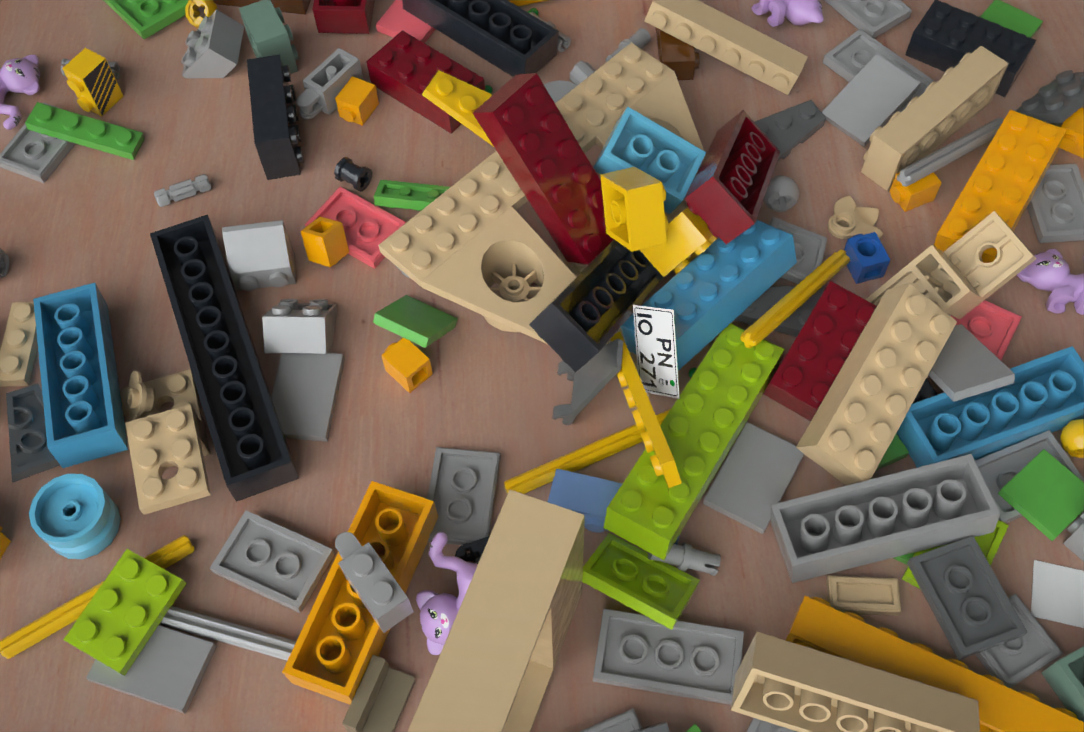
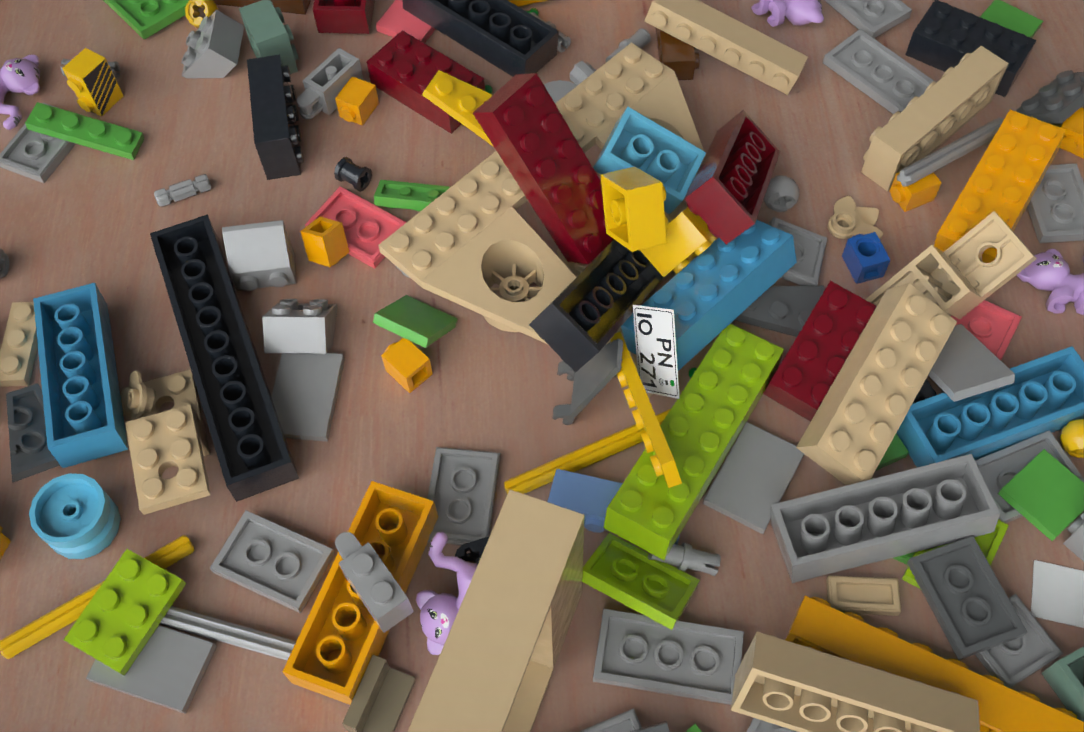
yellow axle [740,250,850,348] -> none
dark grey wing [754,100,826,162] -> none
light grey tile [822,54,921,147] -> none

